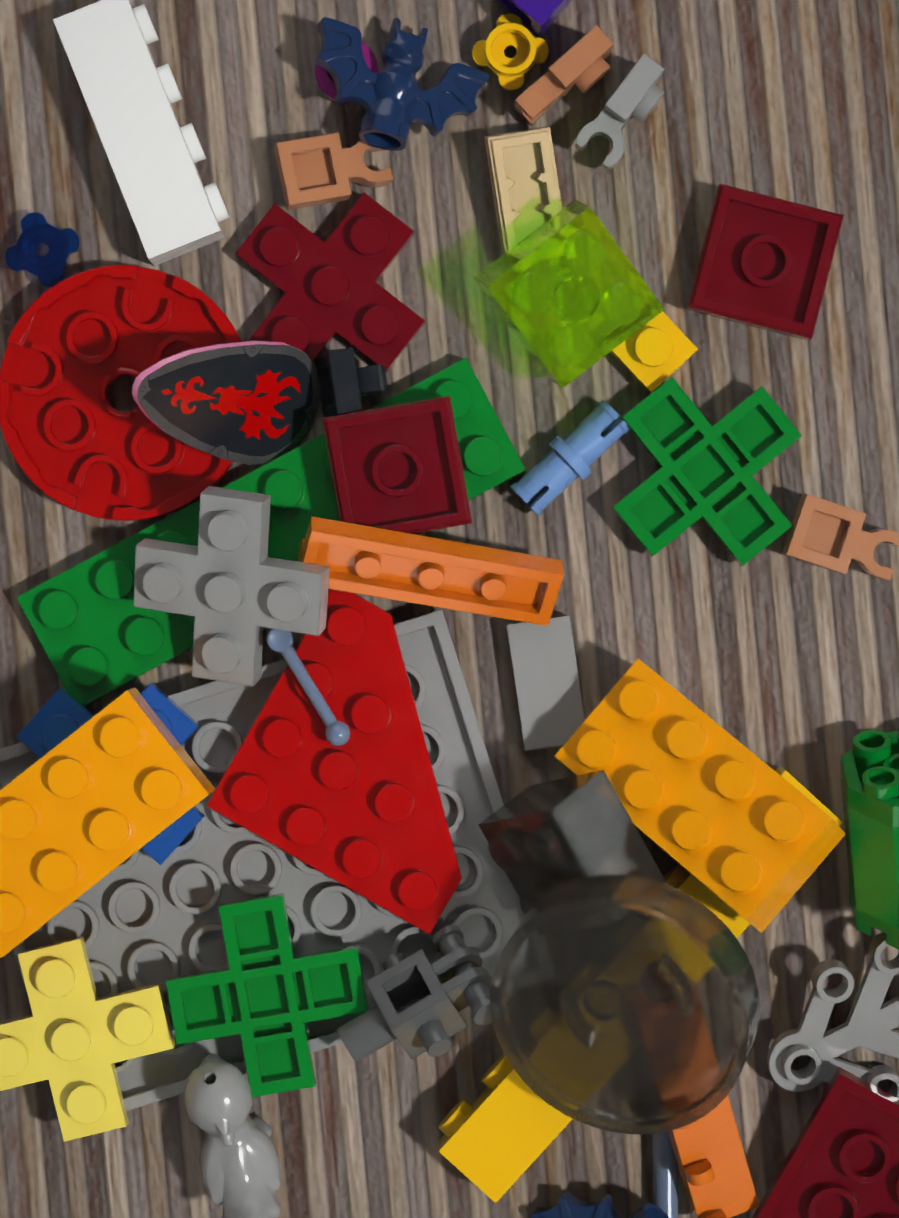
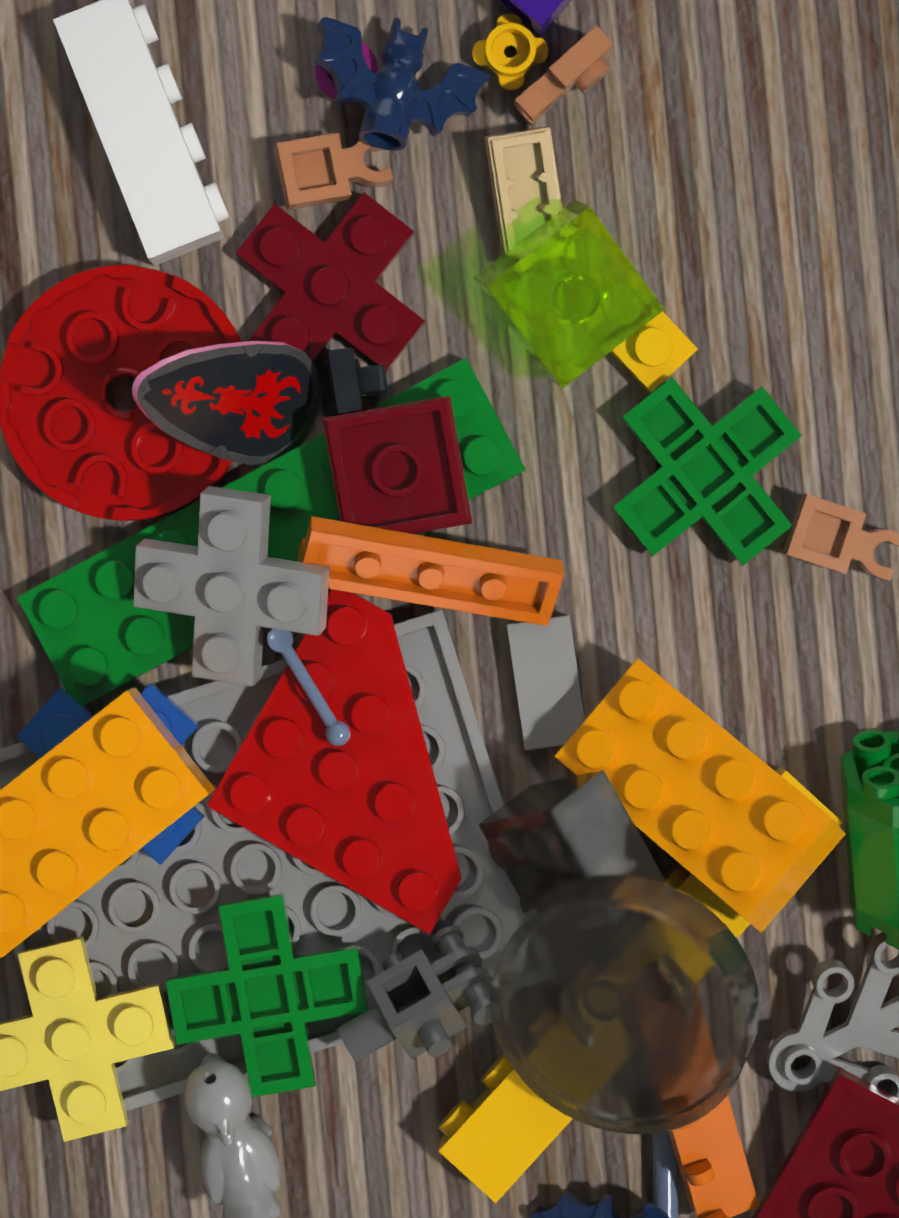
clear blue plate [5,212,80,287] -> none
medium blue pin [510,400,631,516] -> none
light grey plate [575,54,665,171] -> none
dark red plate [687,183,844,341] -> none

